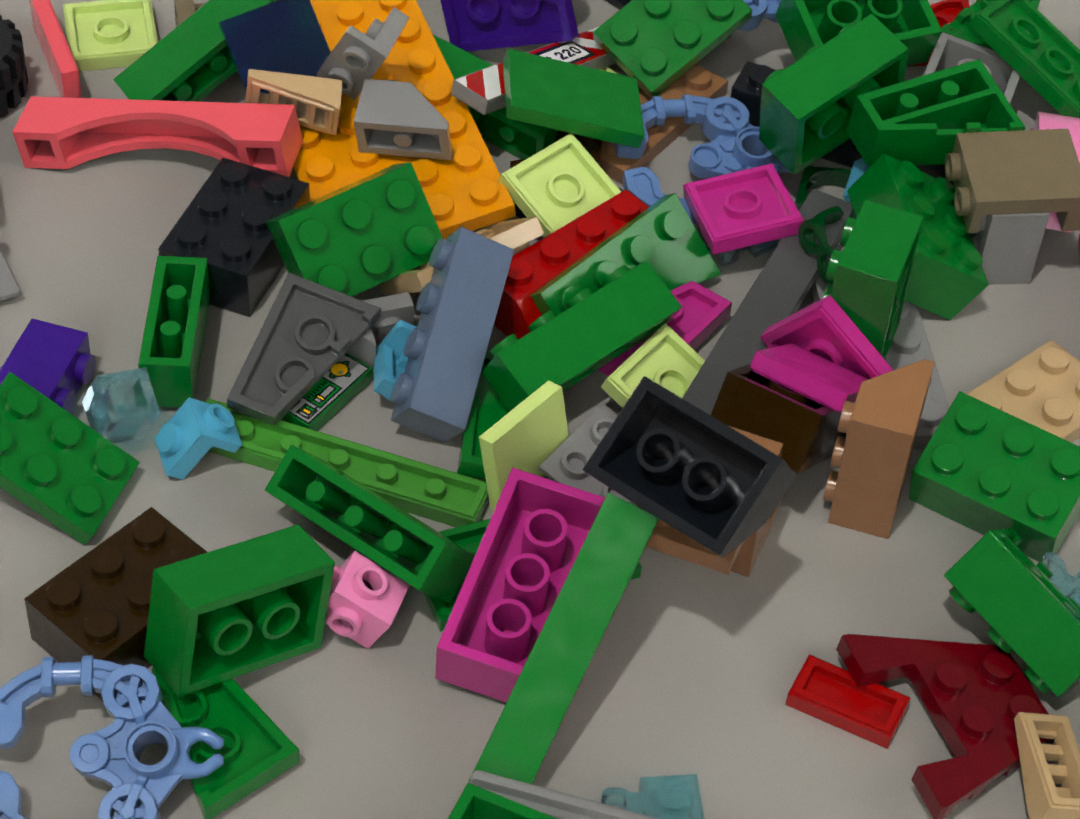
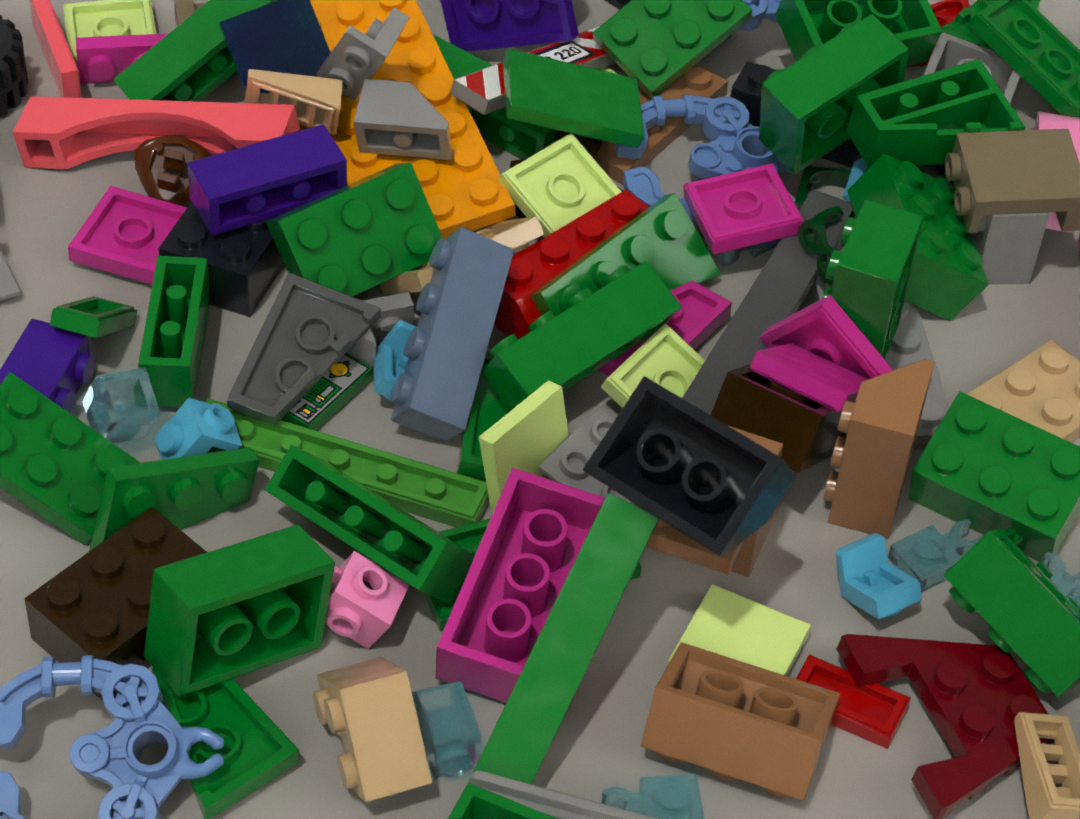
none -> green tile [50,296,137,338]
none -> dark pink plate [68,186,187,284]
none -> dark pink plate [76,33,167,84]
none -> green wing [89,447,260,551]
none -> reddish brown piece [134,135,213,206]
none -> dark purple brick [187,124,347,236]
none -> tan brick [313,657,432,802]
none -> clear light blue brick [412,681,481,779]
none -> medium nougat slope [640,642,840,801]
none -> yellowish green tile [667,584,811,676]
none -> medium azure bracket [835,533,922,620]
none -> clear light blue plate [888,519,983,593]

